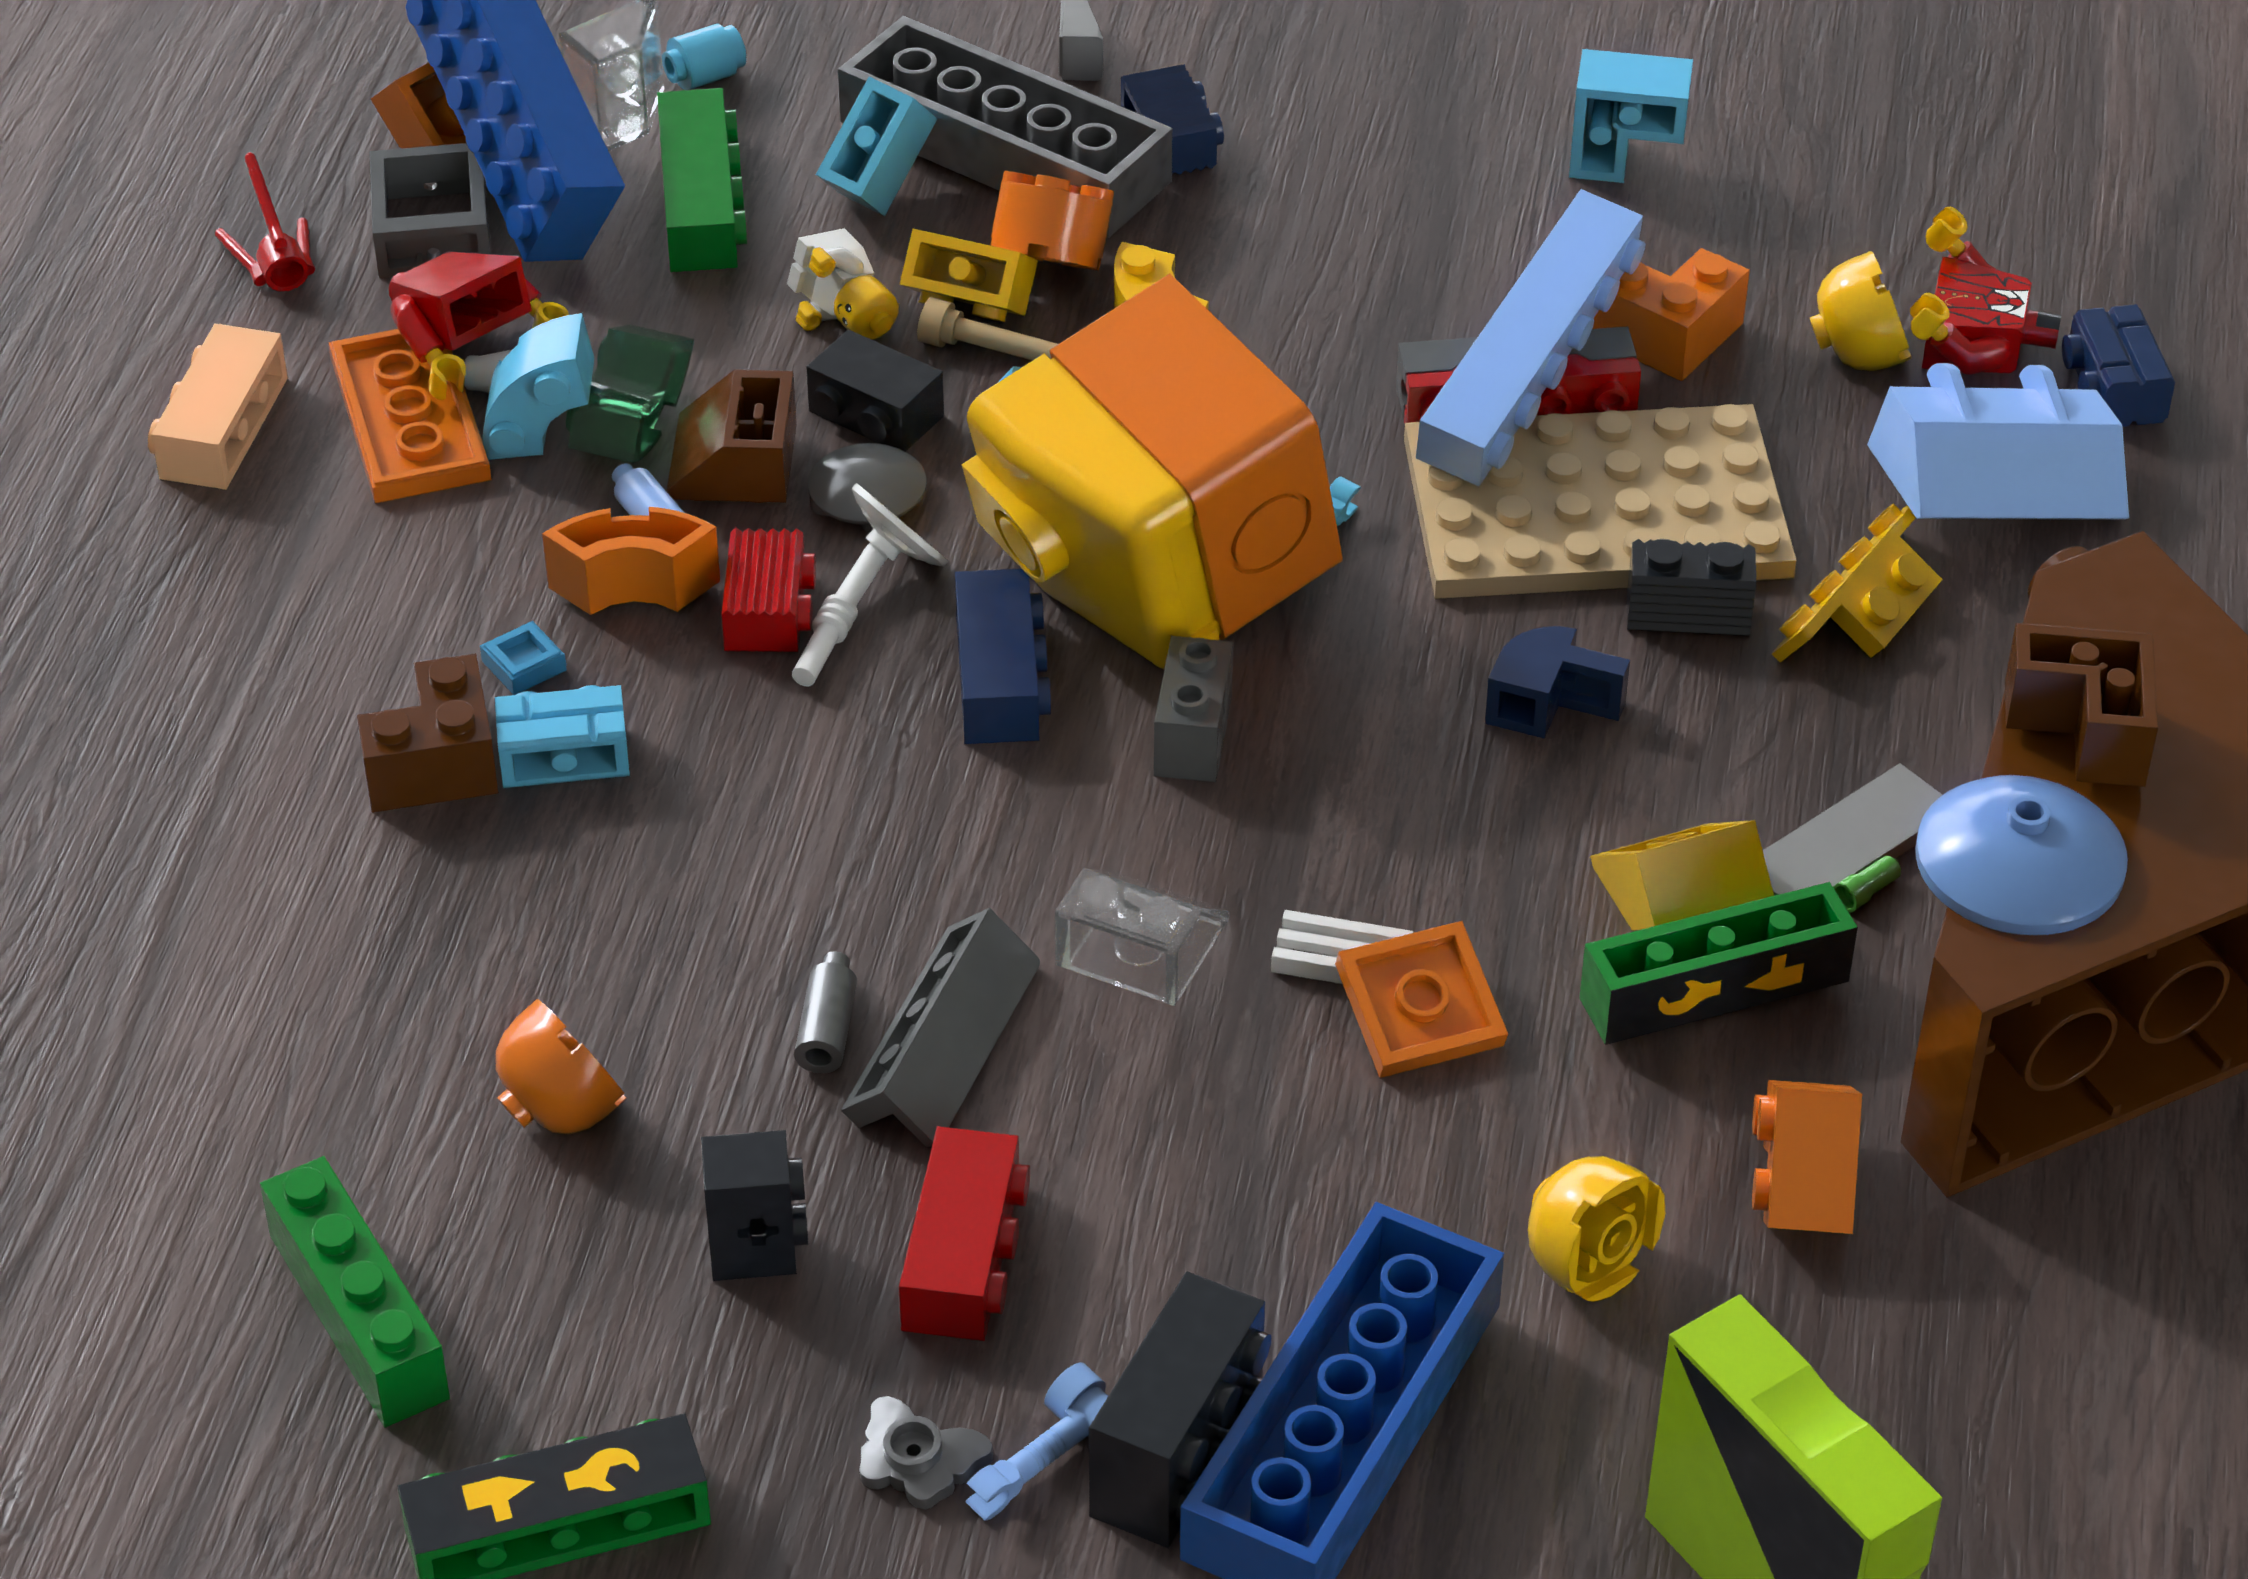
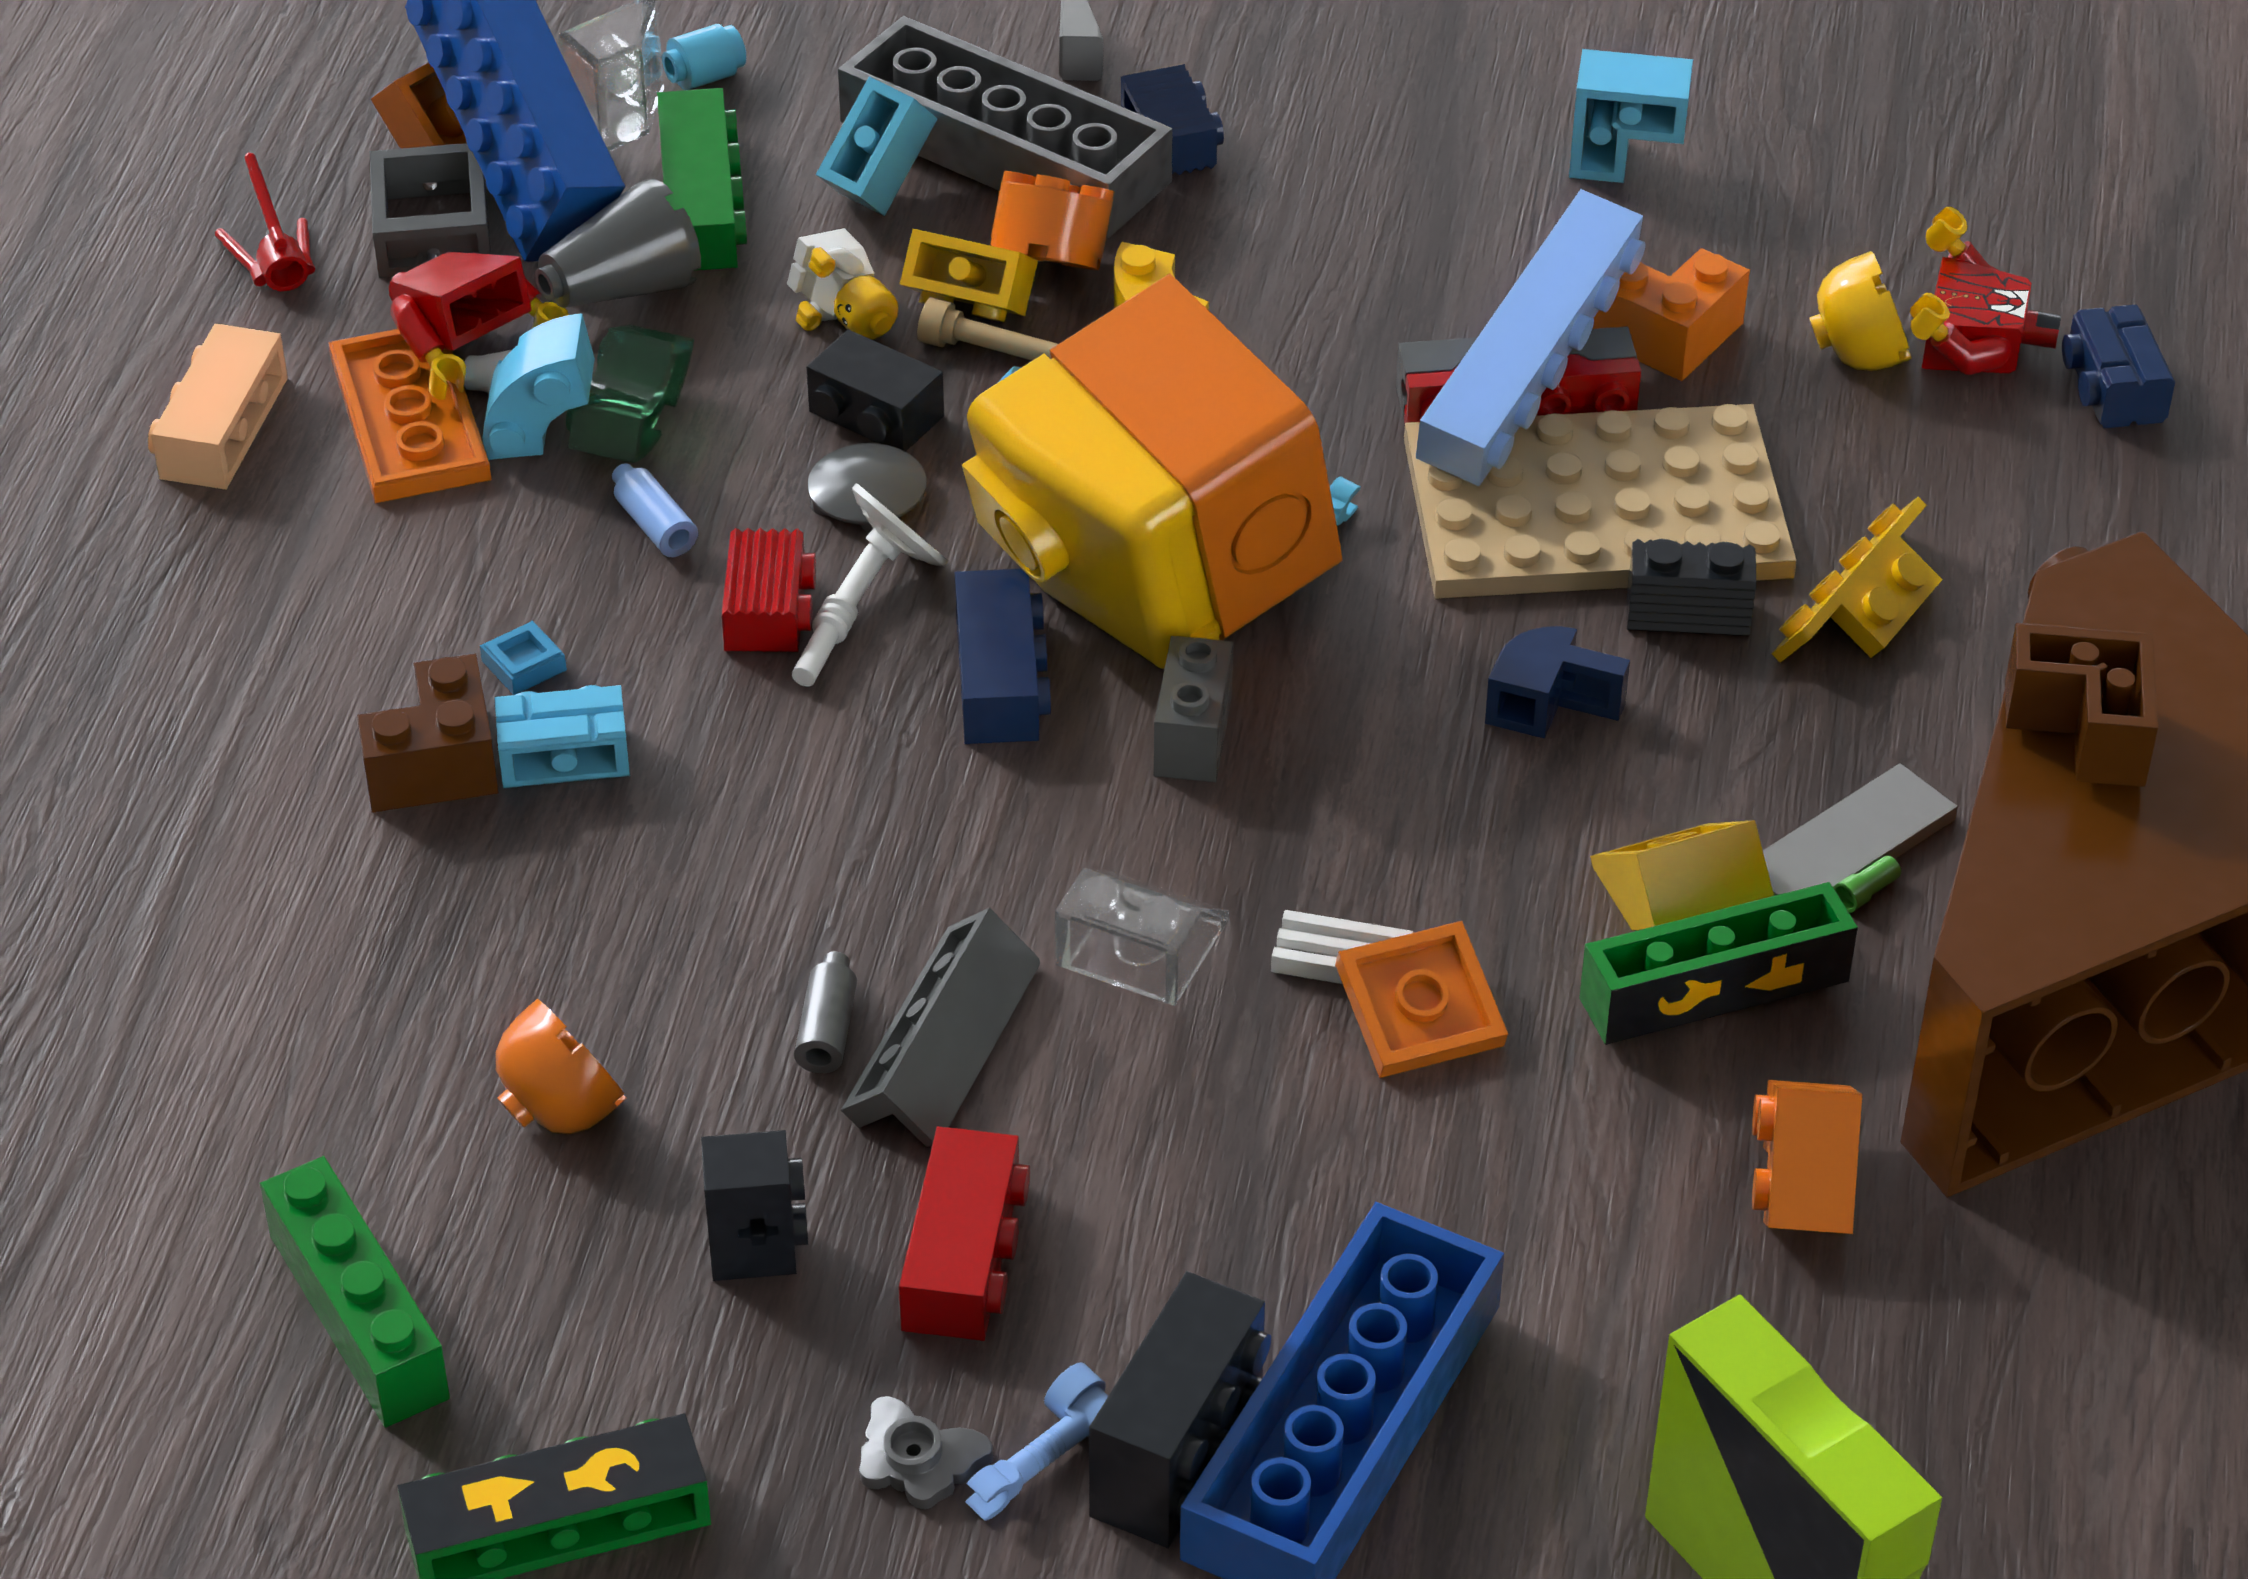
orange brick [542,507,720,615] -> none
reddish brown slope [667,369,797,503] -> none
yellow cylinder [1528,1156,1666,1302] -> none
light blue piece [1867,363,2129,520] -> none
medium blue dish [1915,775,2128,935] -> none
none -> dark grey cone [535,179,701,308]

